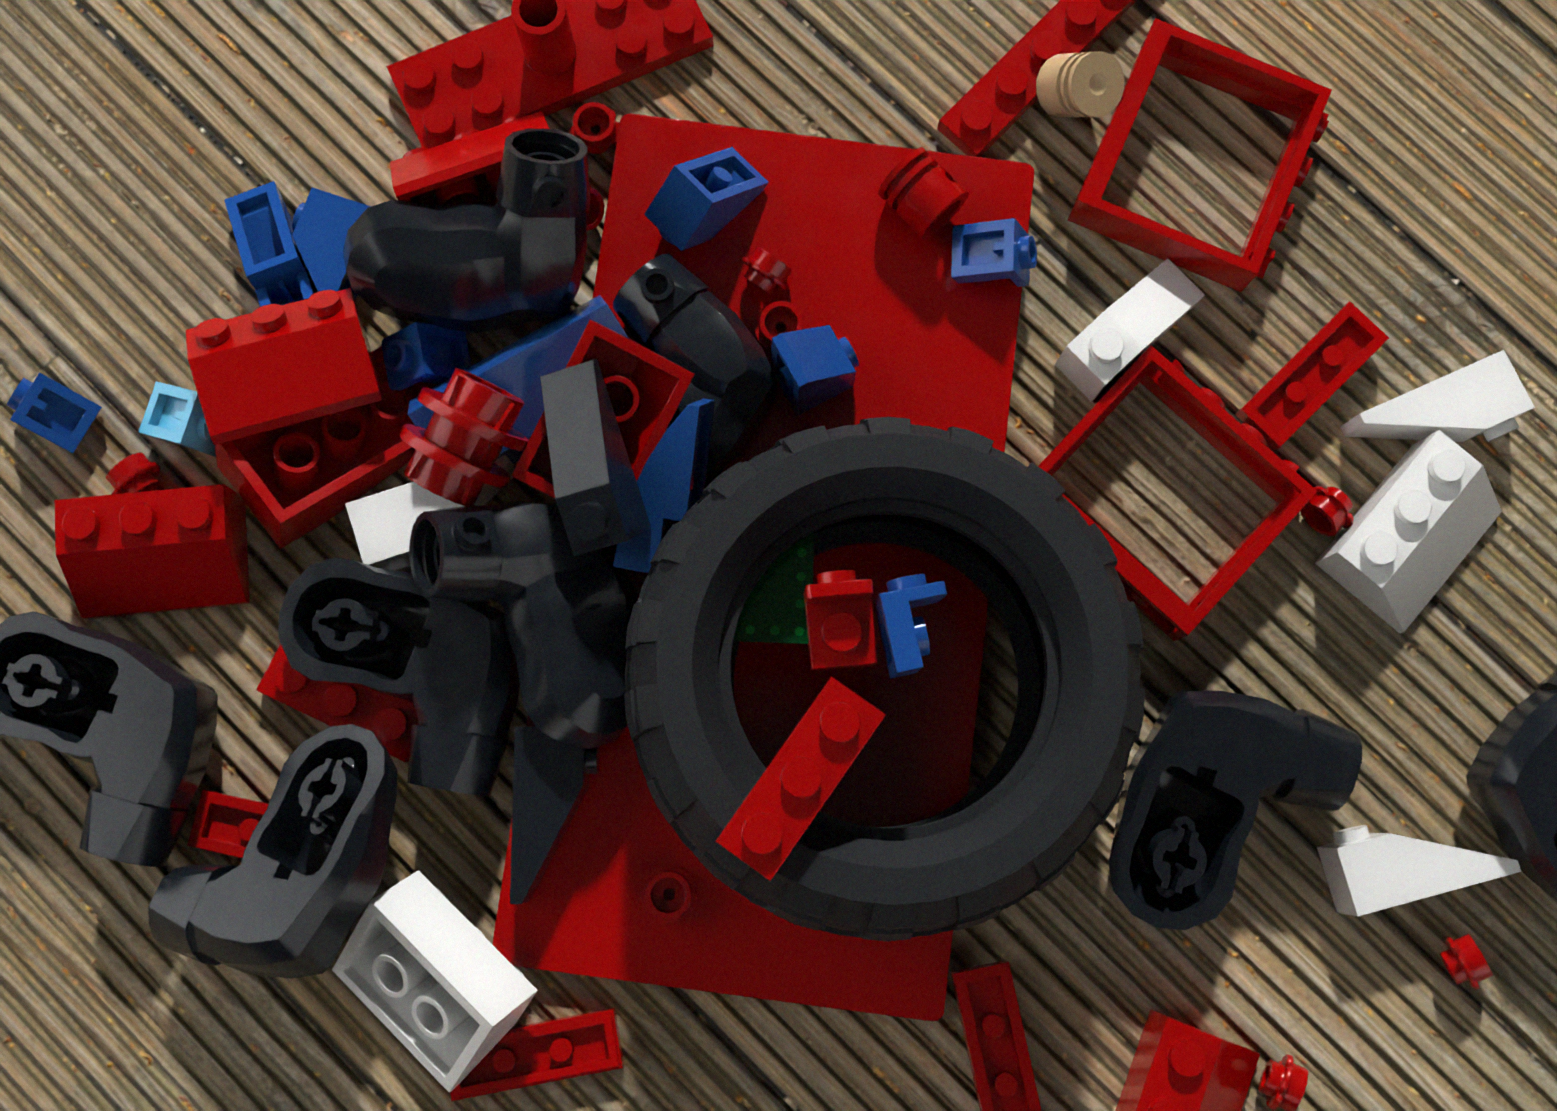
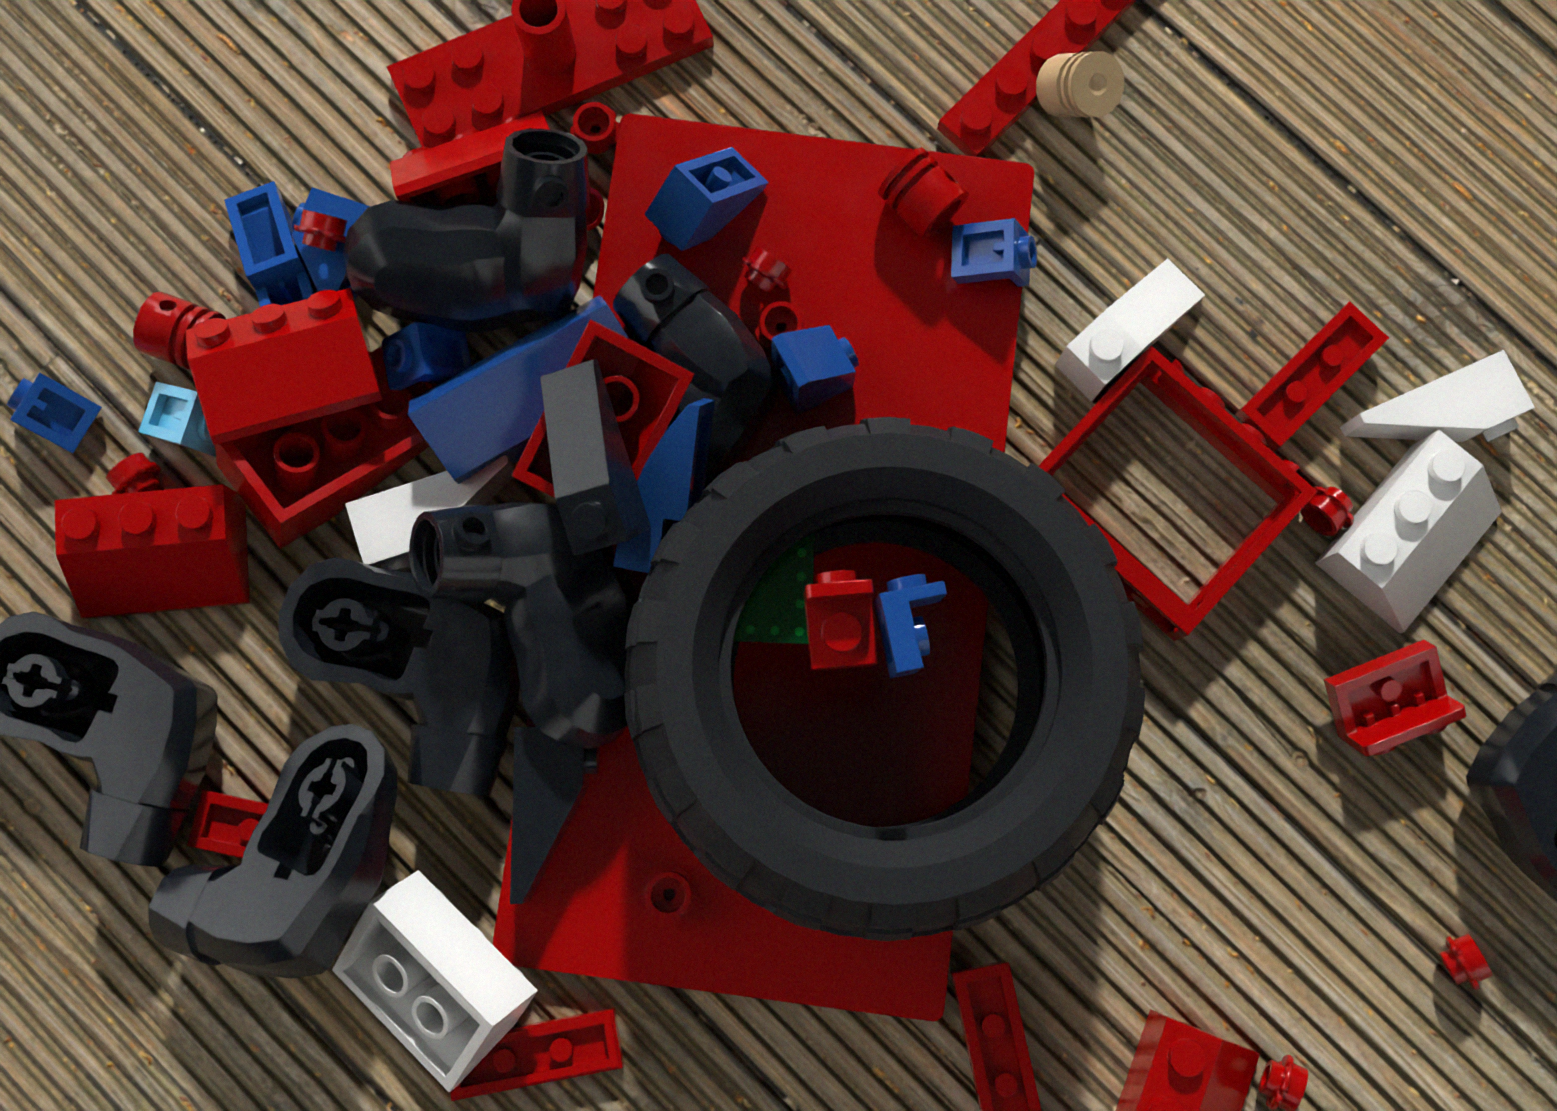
red plate [256,643,419,763] -> none
red piece [399,368,529,506] -> none
red plate [715,676,886,881] -> none
red window [1067,18,1332,292] -> none
black piece [1109,690,1362,930] -> none
white slope [1317,825,1521,916] -> none
none -> red piece [133,292,226,370]
none -> red plate [293,210,347,252]
none -> red bracket [1324,640,1467,756]

